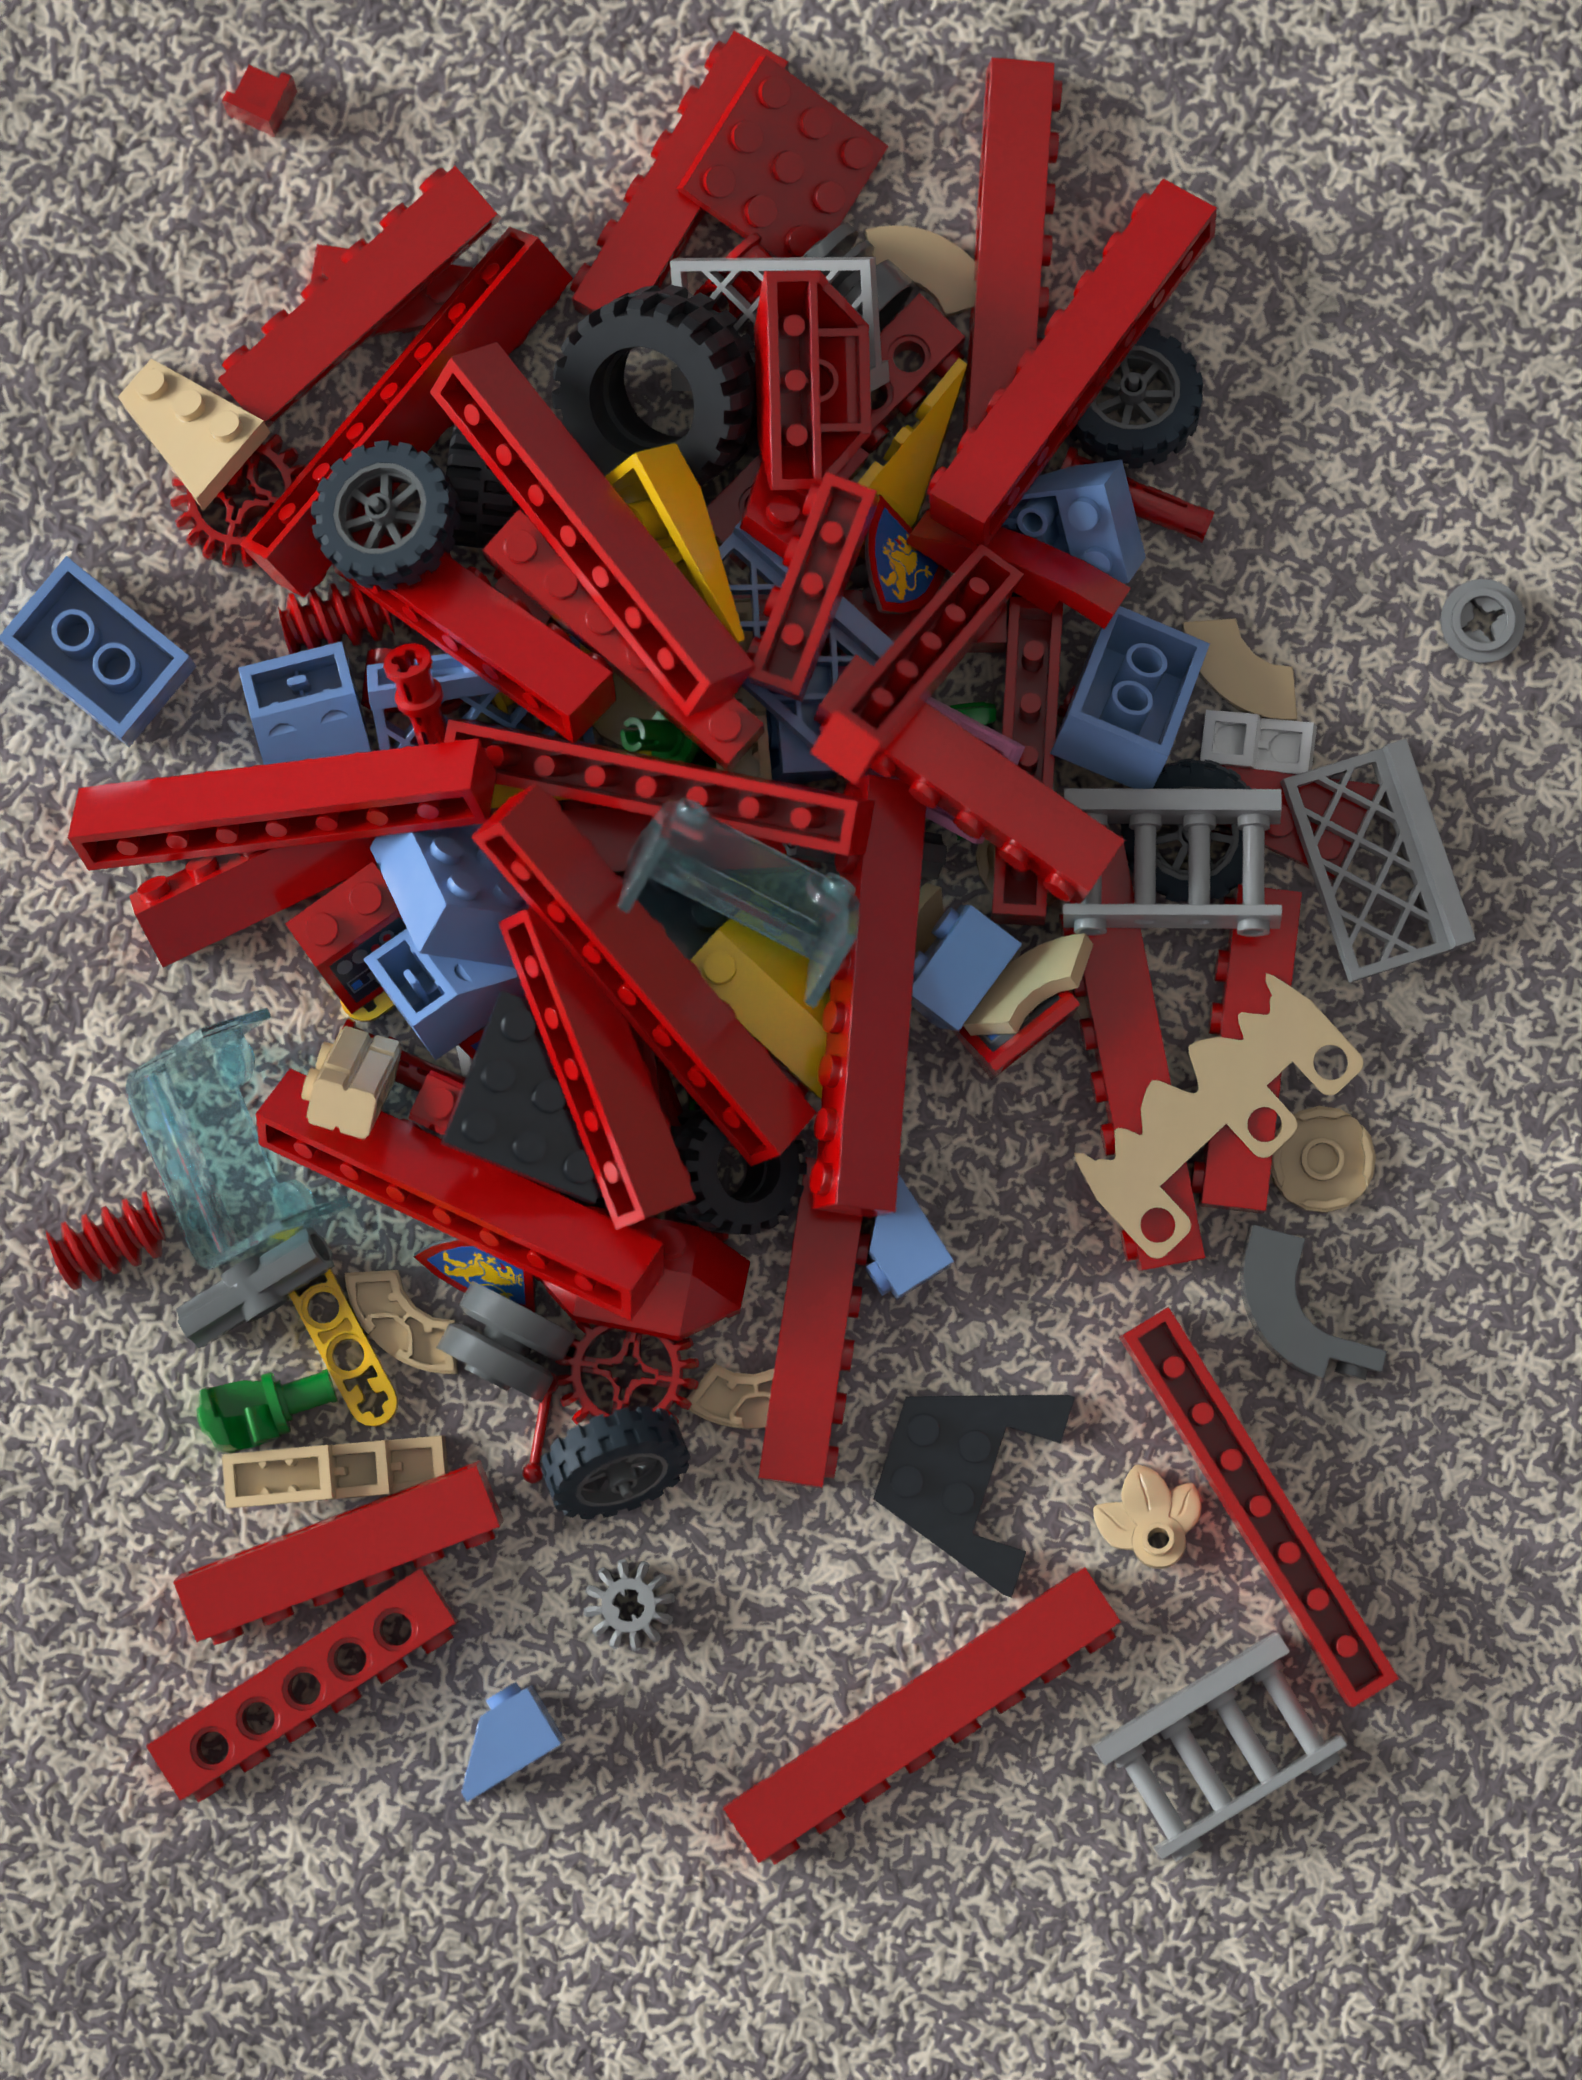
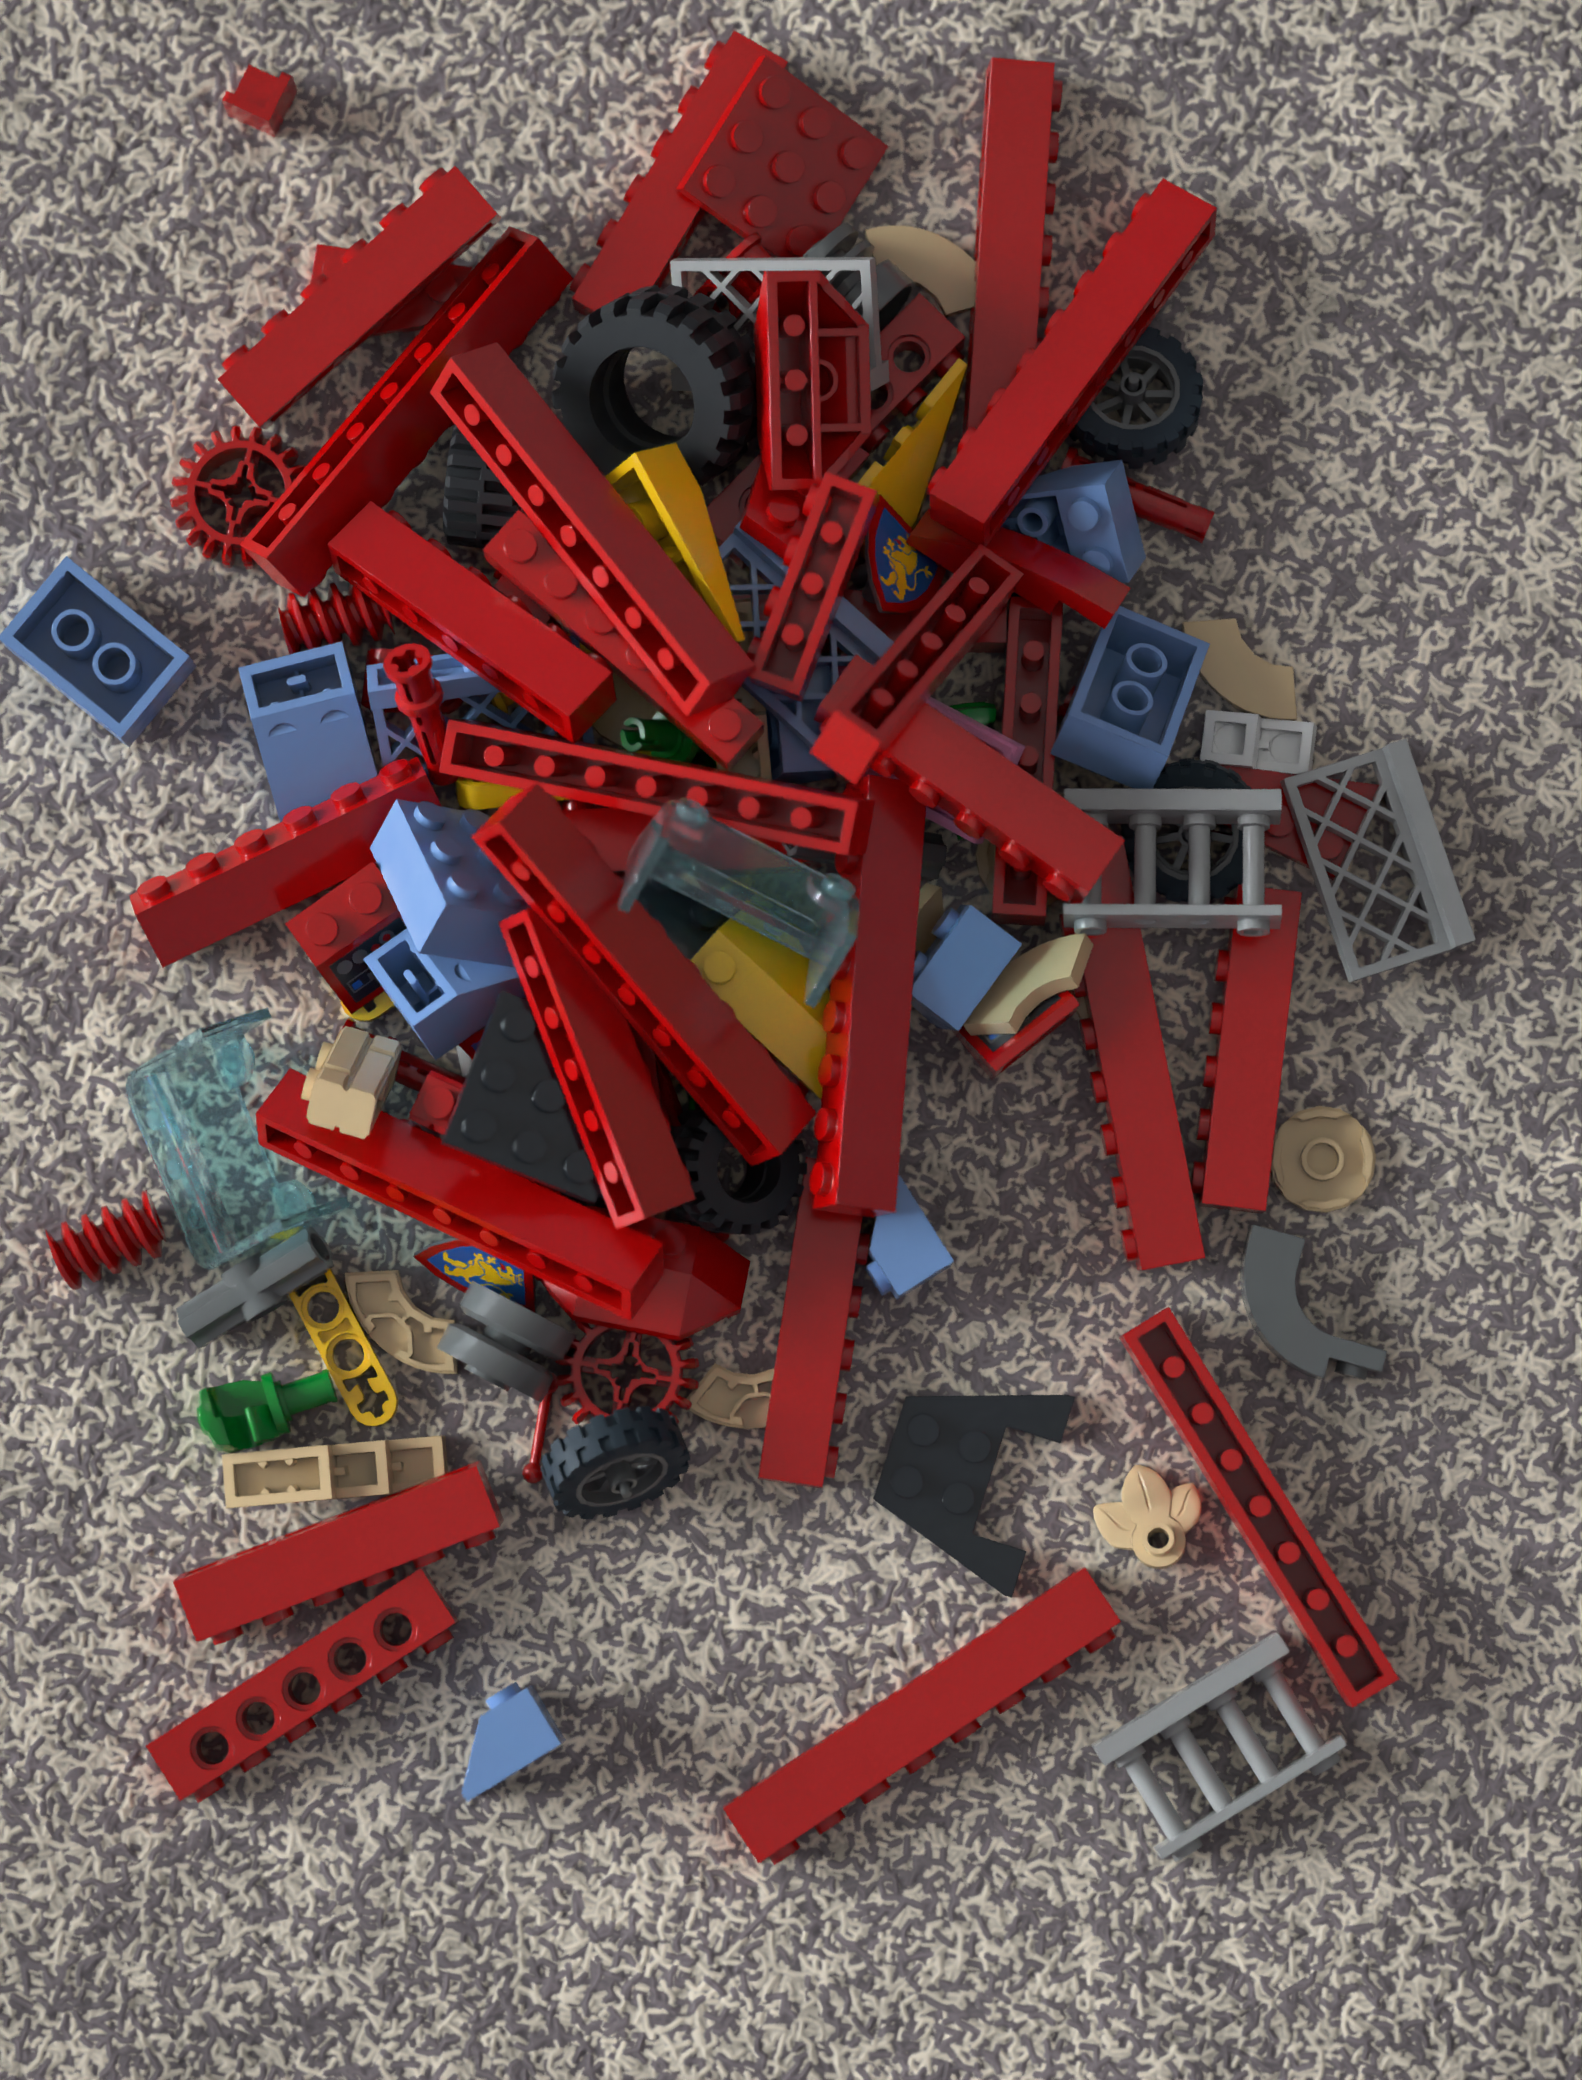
red brick [68,738,497,871] -> none
tan wing [118,359,271,511] -> none
black wheel [311,441,461,590] -> none
light grey gear [584,1559,675,1651] -> none
tan piece [1074,973,1363,1258] -> none
light grey gear [1439,579,1525,665] -> none

